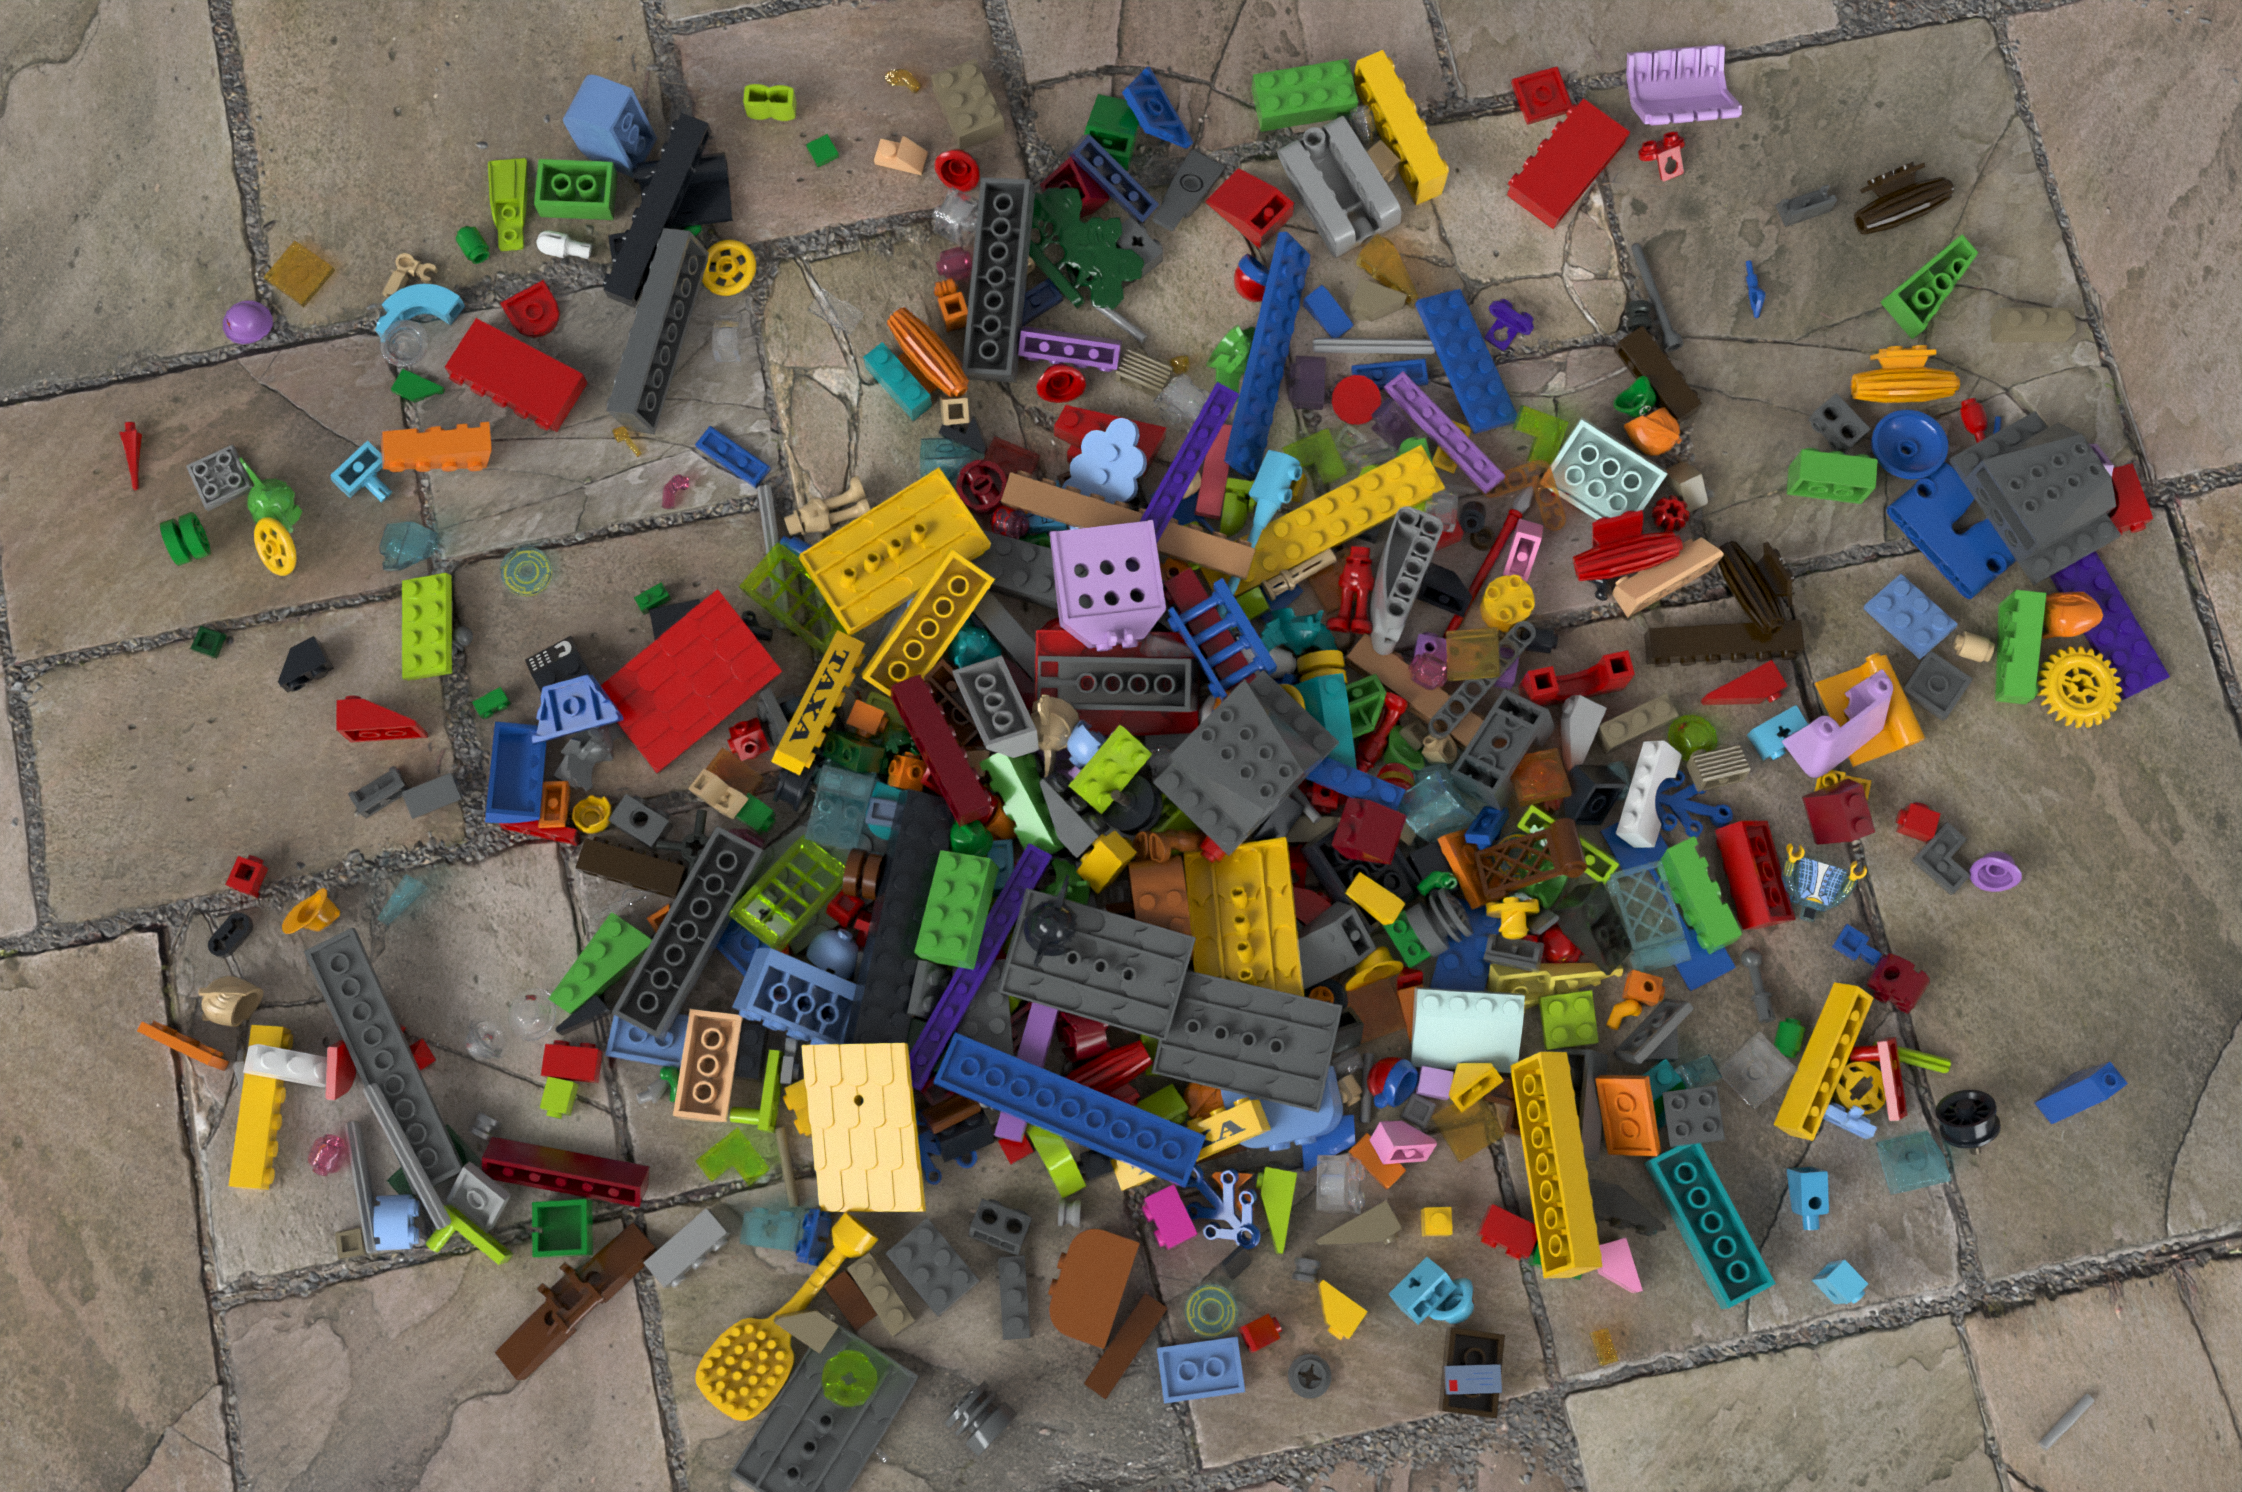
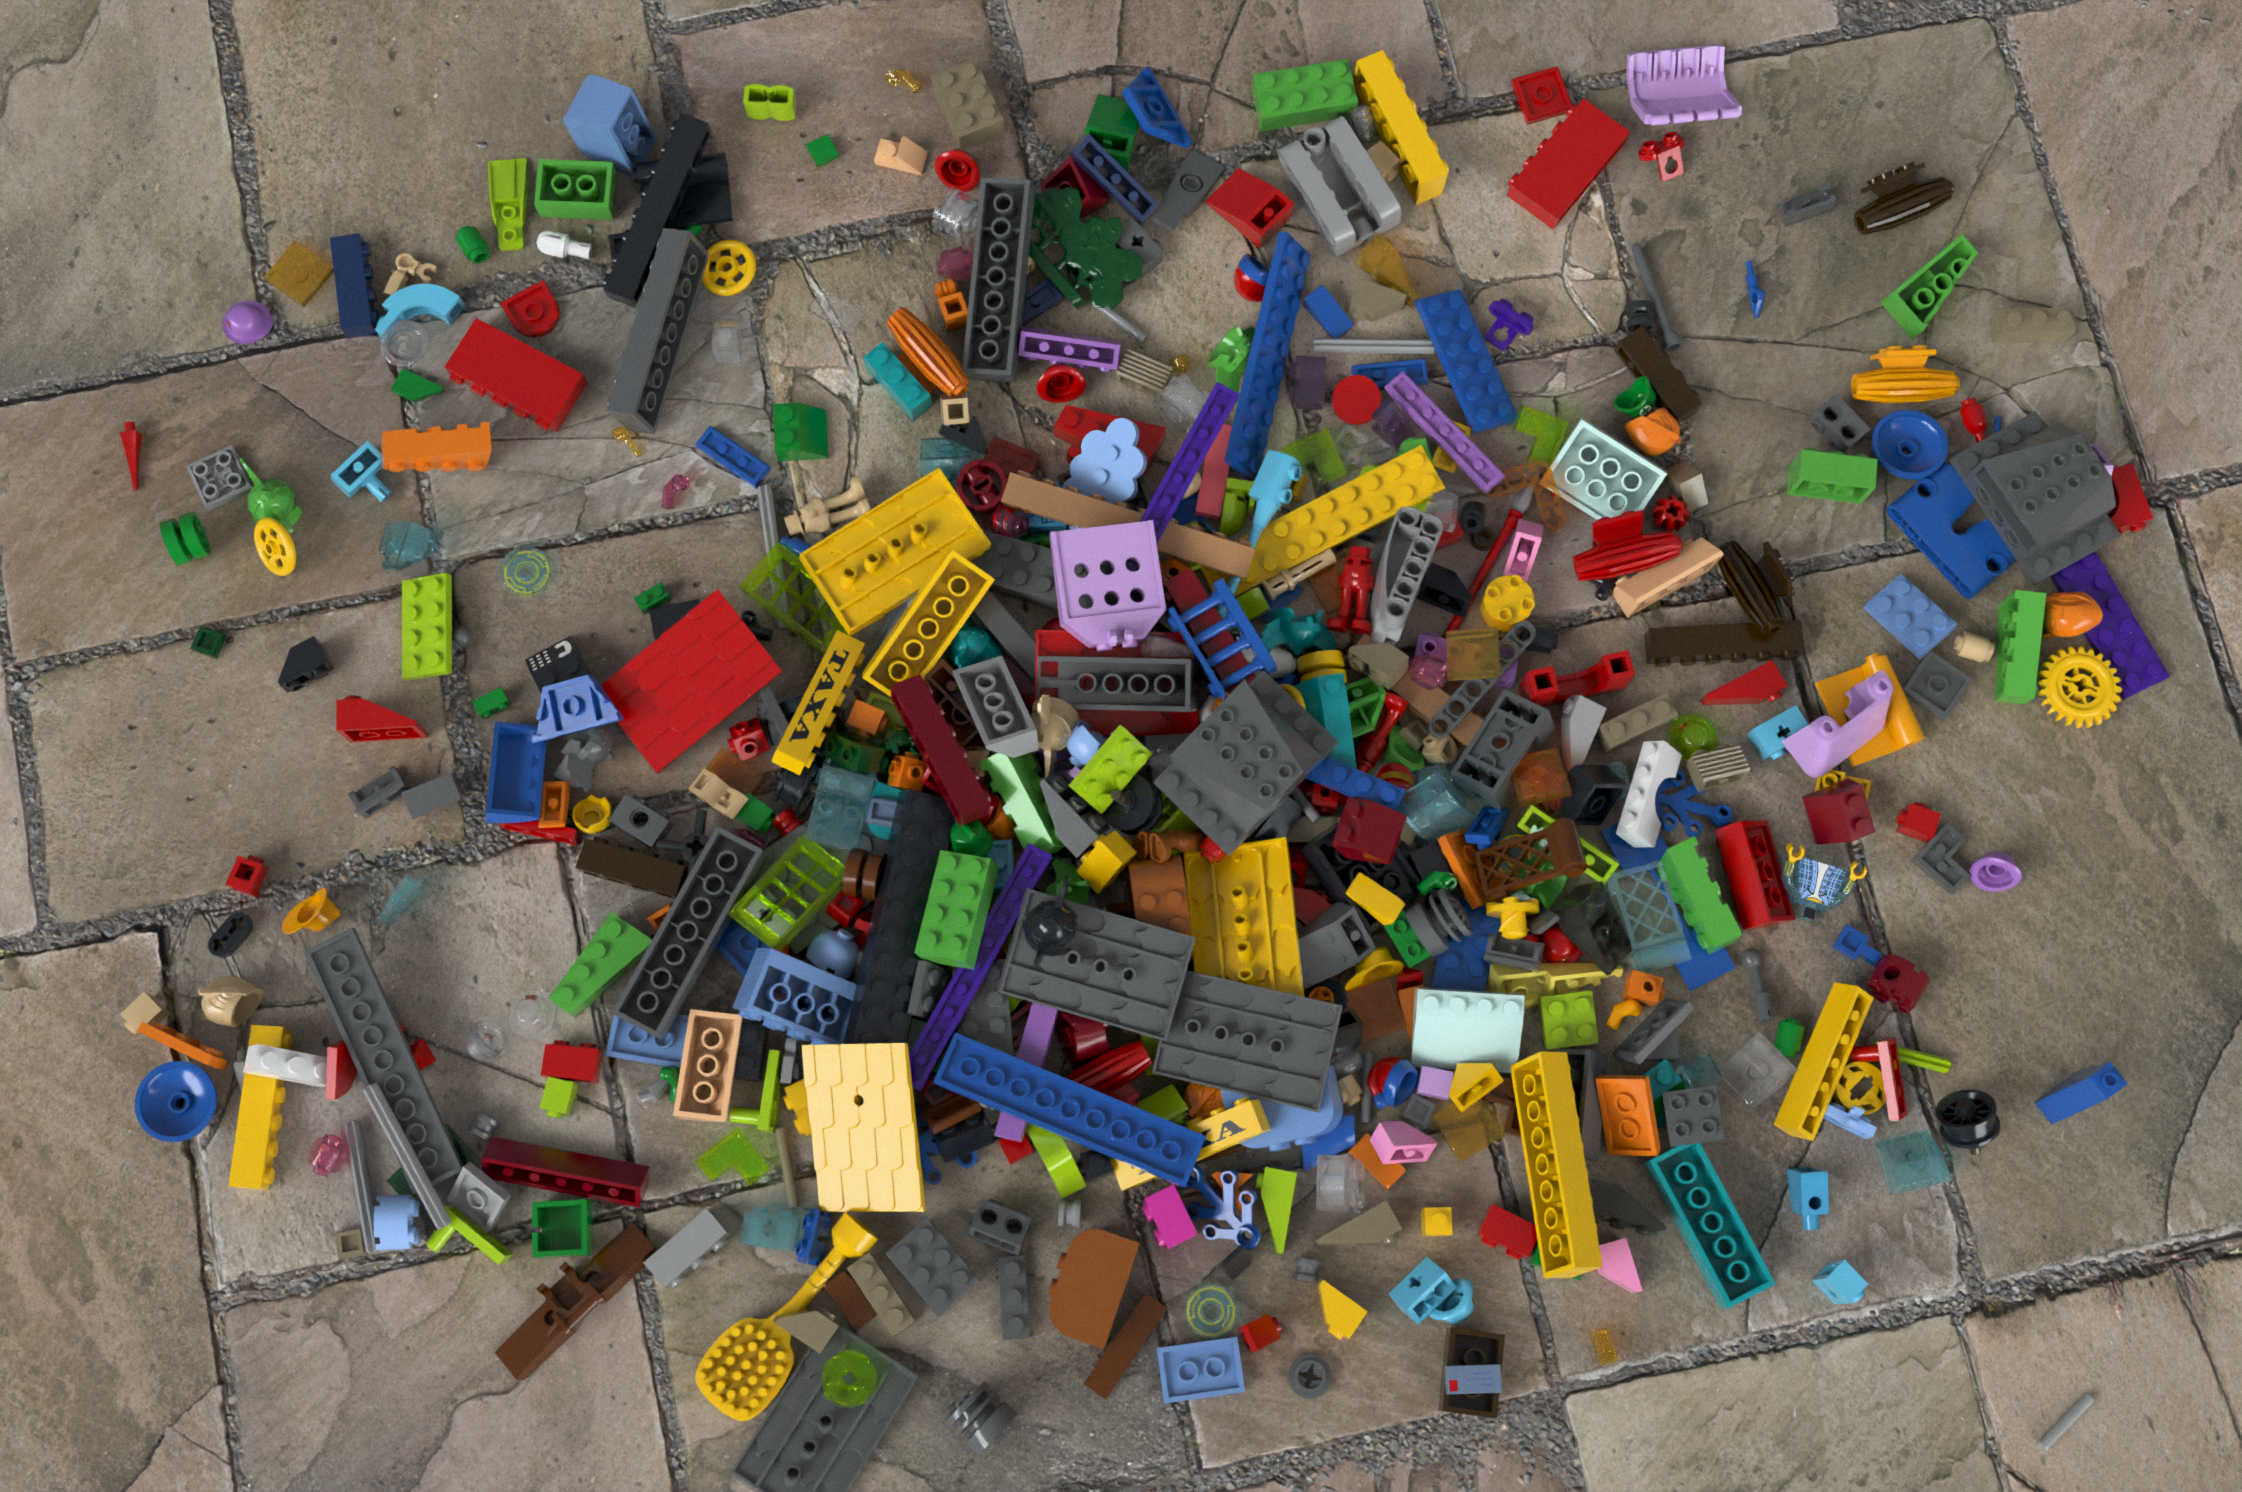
black slope [555,995,612,1036] -> none
none -> tan brick [120,992,170,1035]
none -> blue dish [135,1061,217,1142]
none -> dark blue brick [330,233,380,339]
none -> red wheel [772,808,804,837]
none -> green slope [773,402,828,462]
none -> dark tan slope [1348,642,1409,690]

